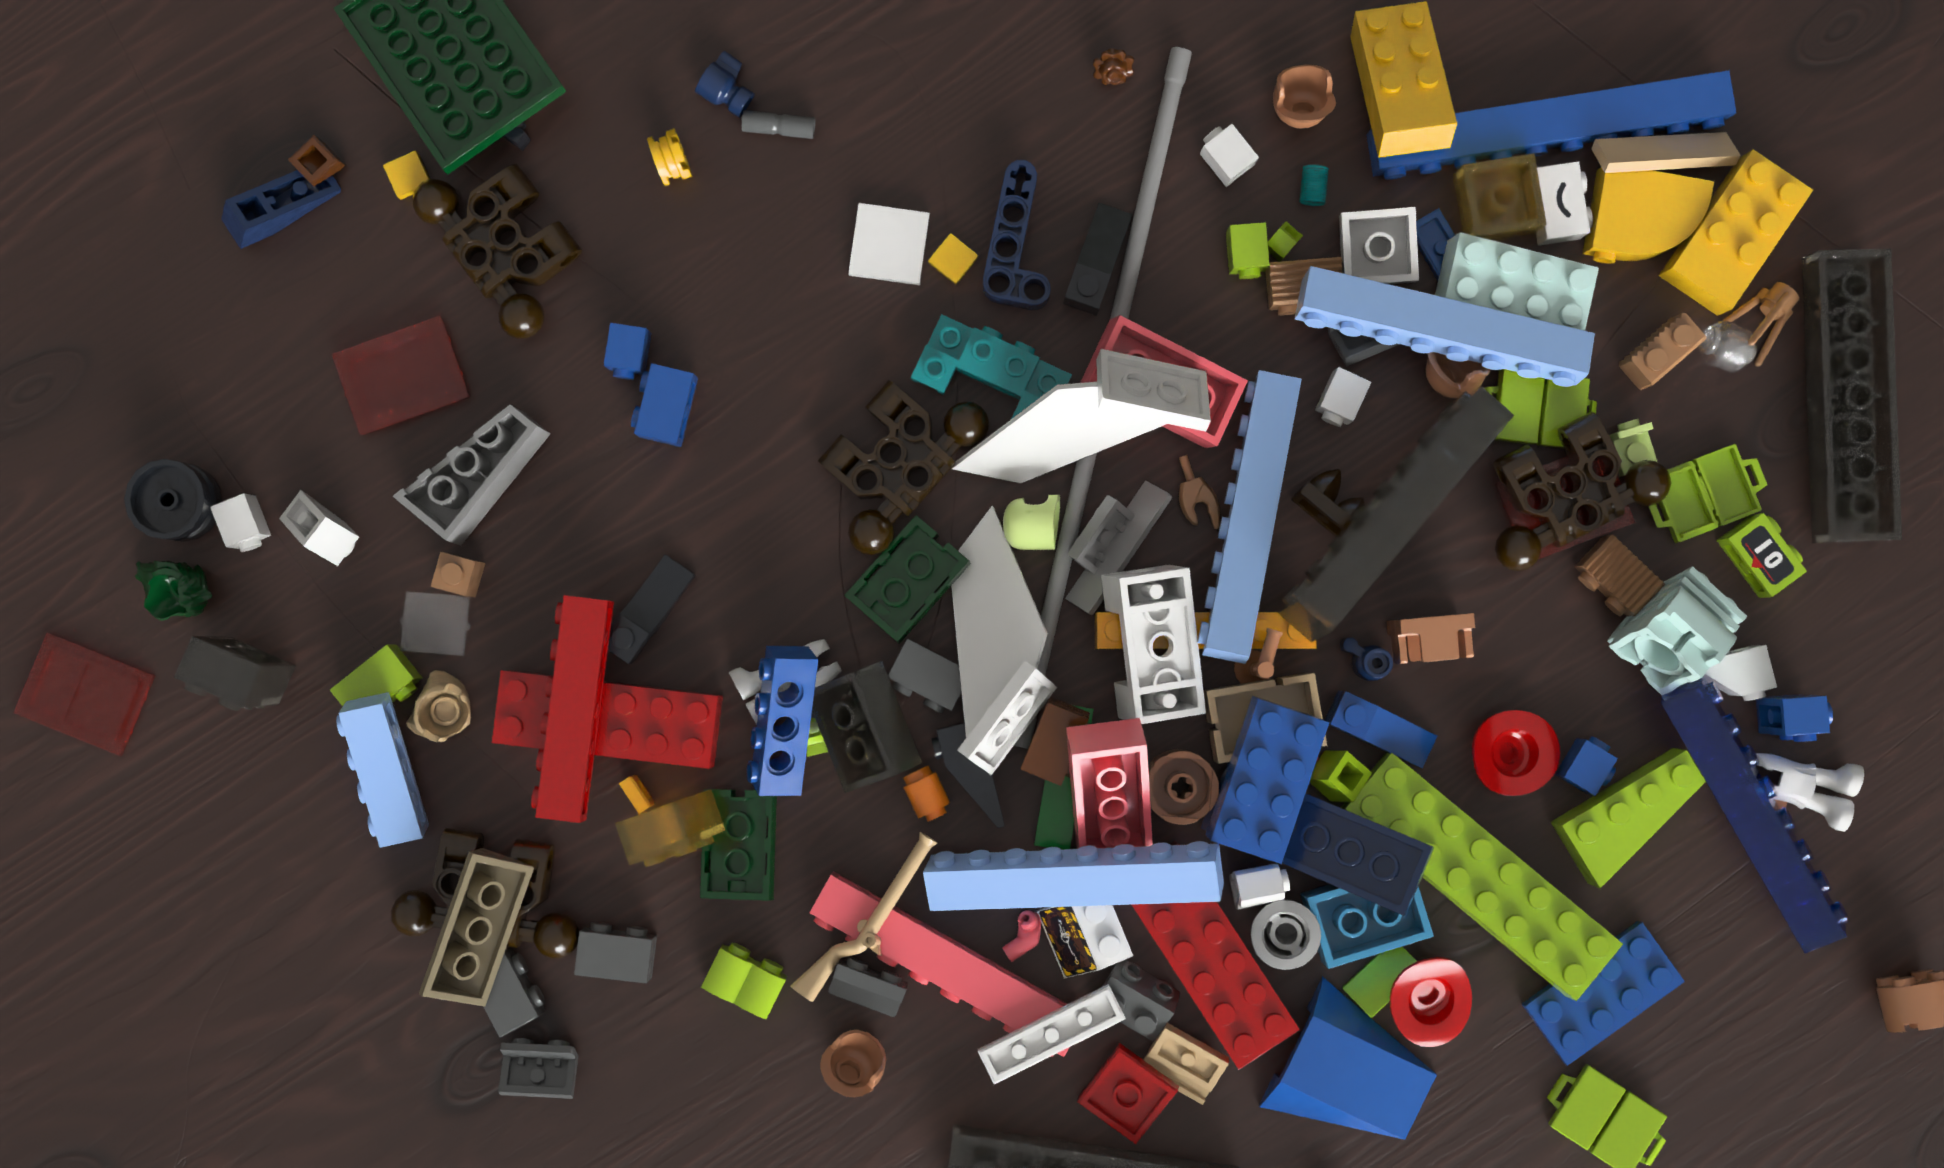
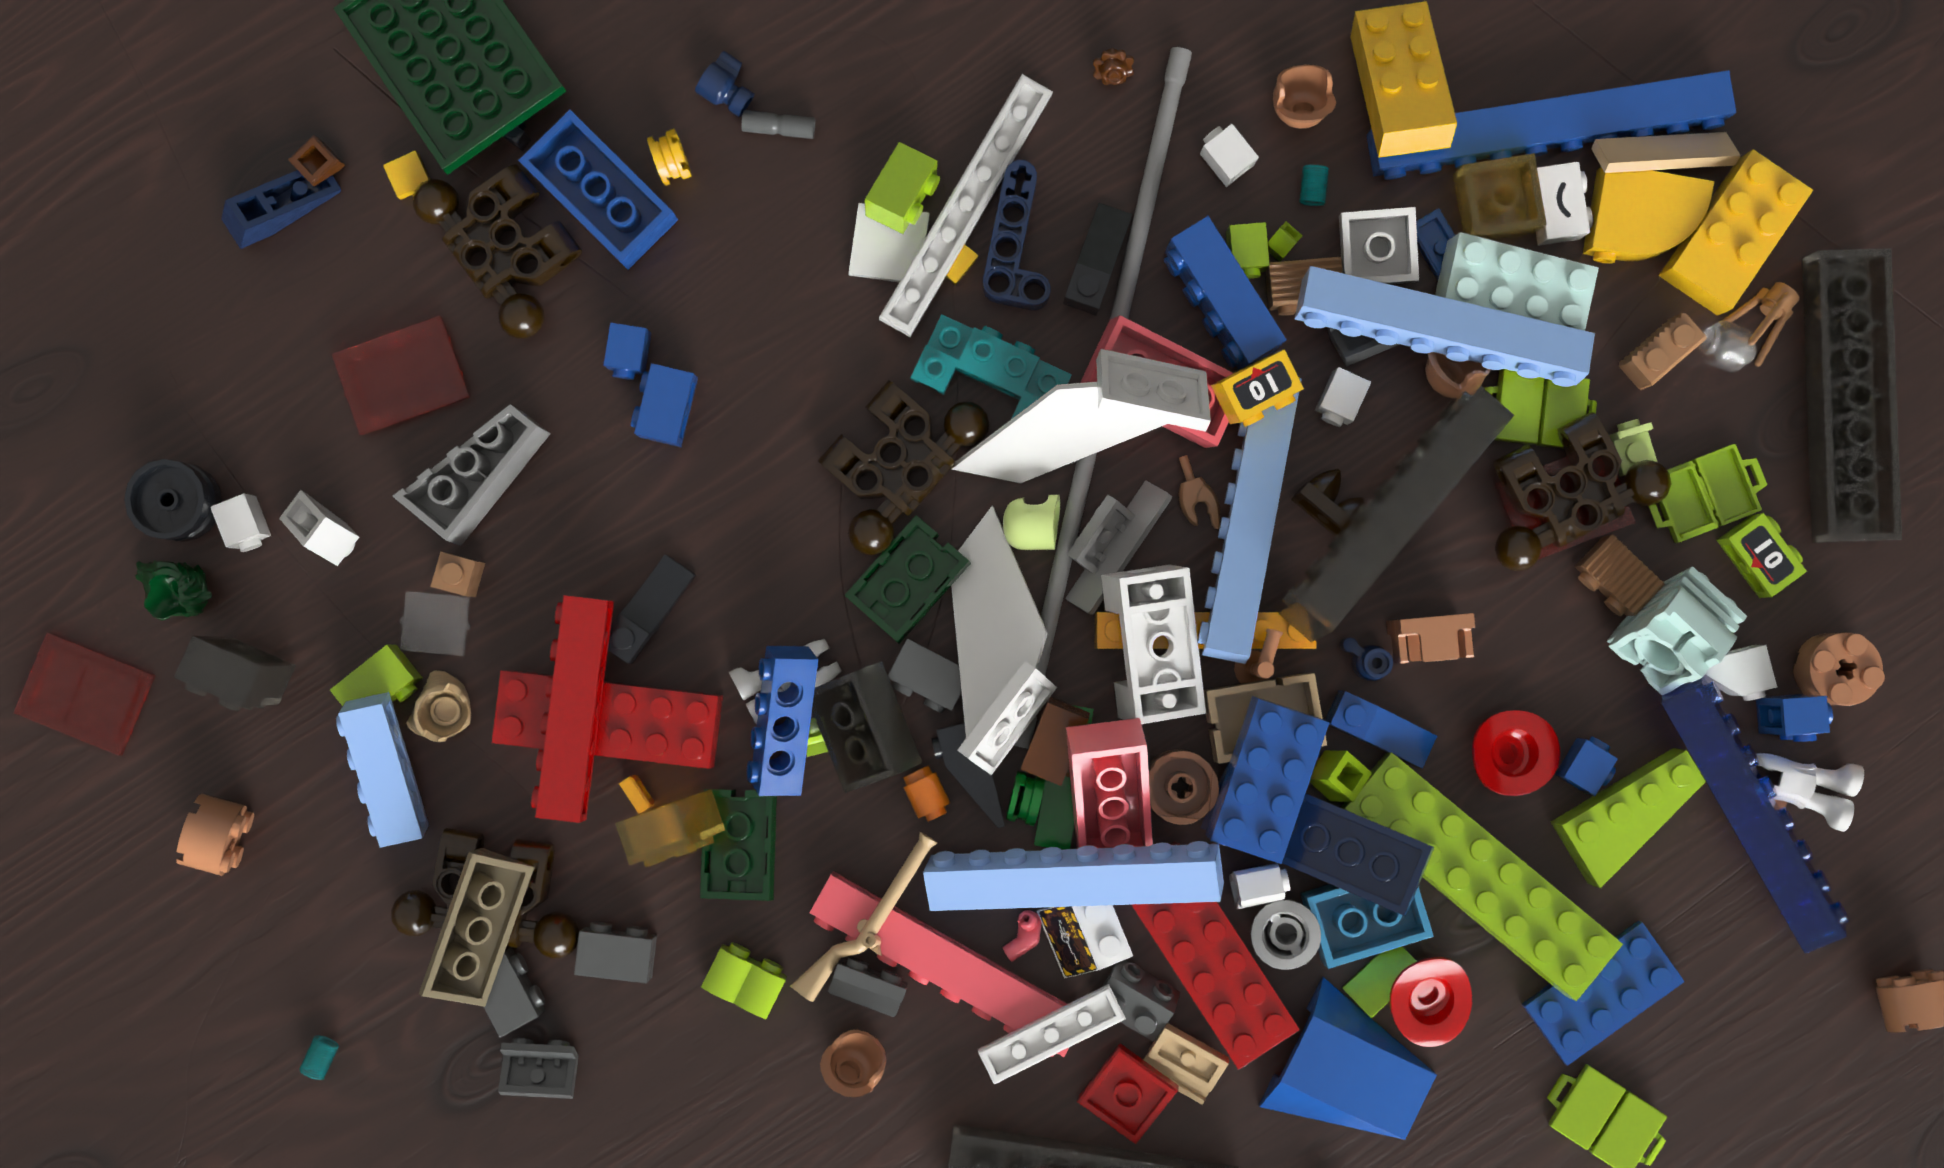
none -> nougat brick [176,793,254,876]
none -> teal piece [299,1035,339,1080]
none -> blue brick [518,110,678,270]
none -> lime brick [865,142,940,234]
none -> white tile [879,74,1053,337]
none -> green wheel [1006,771,1046,826]
none -> blue brick [1164,216,1287,370]
none -> brick [1211,349,1304,427]
none -> nougat brick [1793,633,1885,706]

